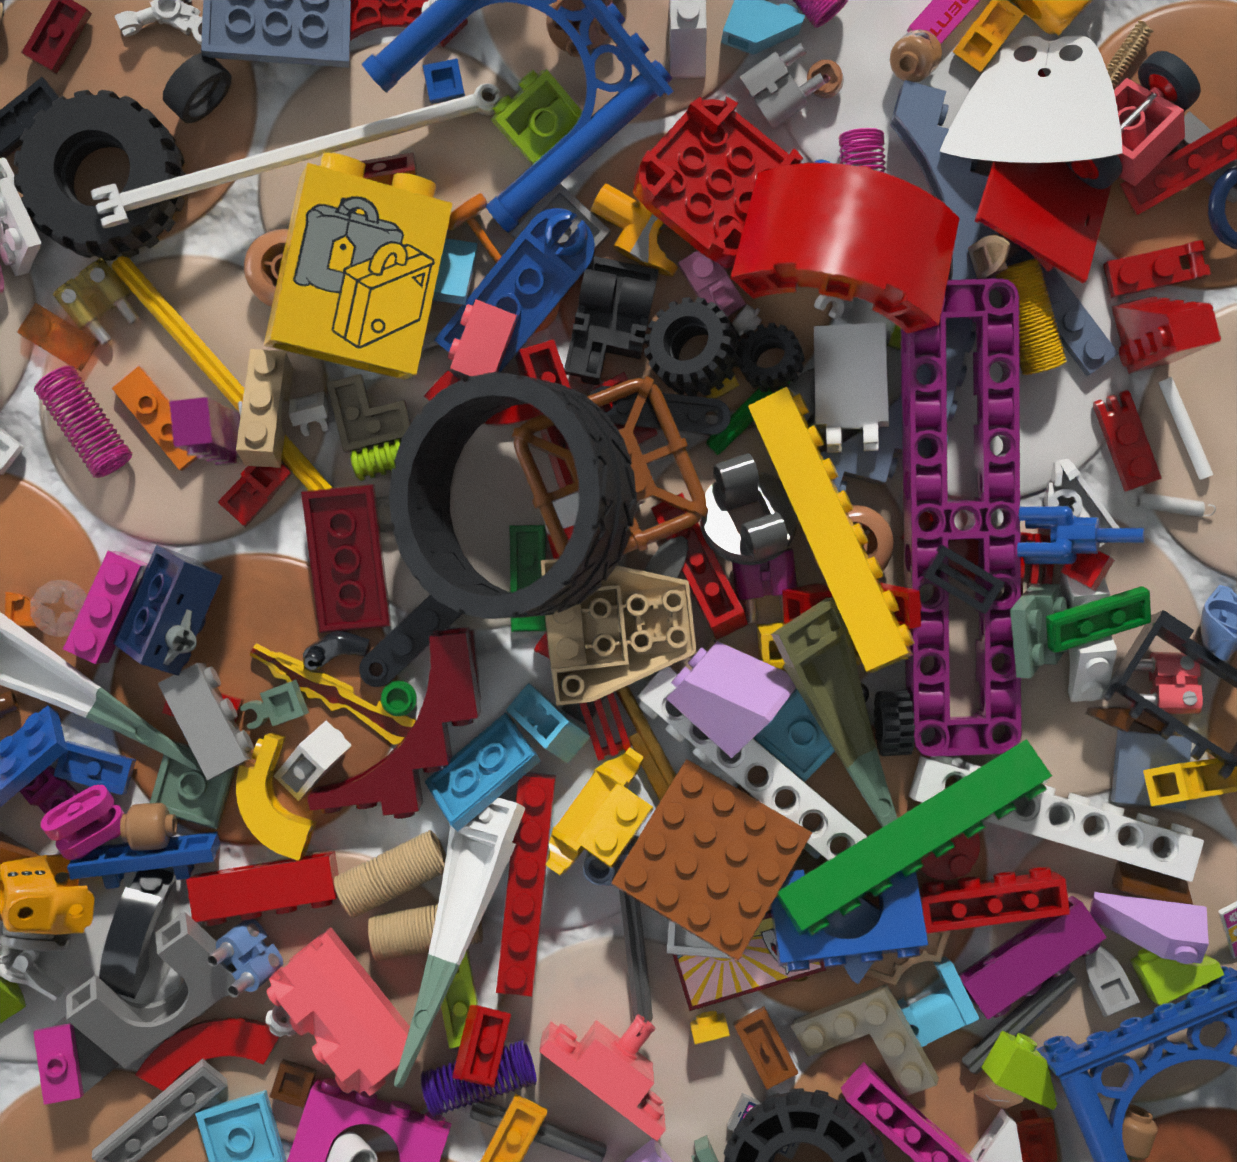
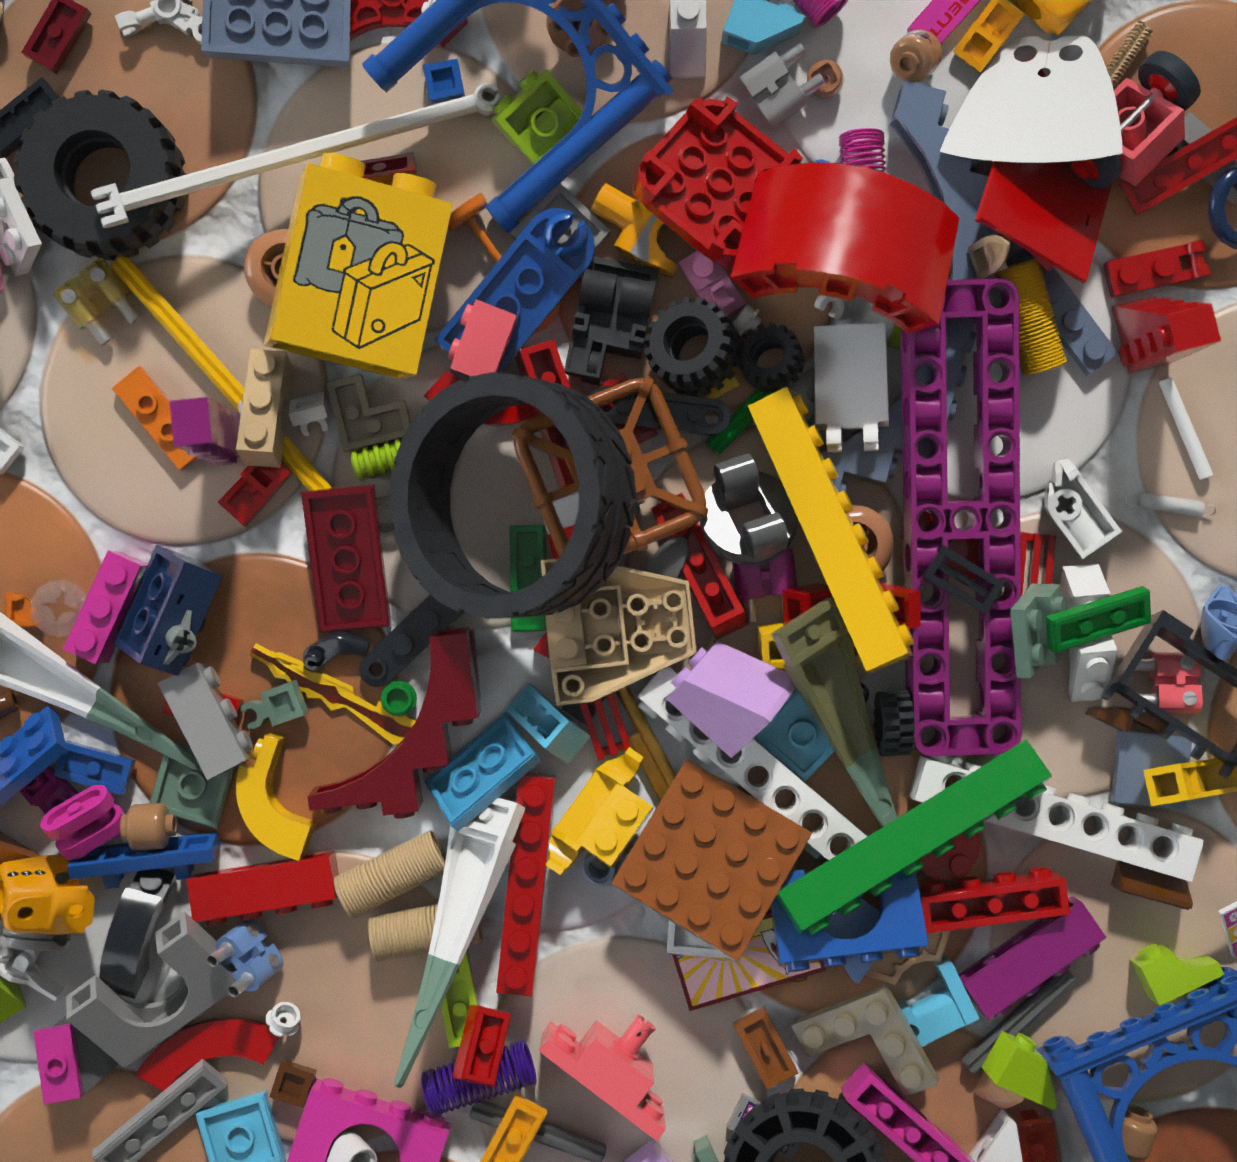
clear orange plate [17,302,99,371] -> none
dark pink piece [34,365,133,478] -> none
black tyre [163,53,232,123] -> none
coral brick [266,927,410,1096] -> none
white slope [274,720,352,801] -> none
medium azure tile [432,238,478,305] -> none
dark grey axle [619,890,653,1022] -> none
yellow plate [690,1011,730,1044] -> none
blue plant [1017,506,1145,564] -> none
red plate [1050,542,1115,592] -> none
light grey plate [1085,945,1140,1018] -> none
lavender slope [1089,892,1209,964] -> none
red hinge [1093,390,1162,492] -> none

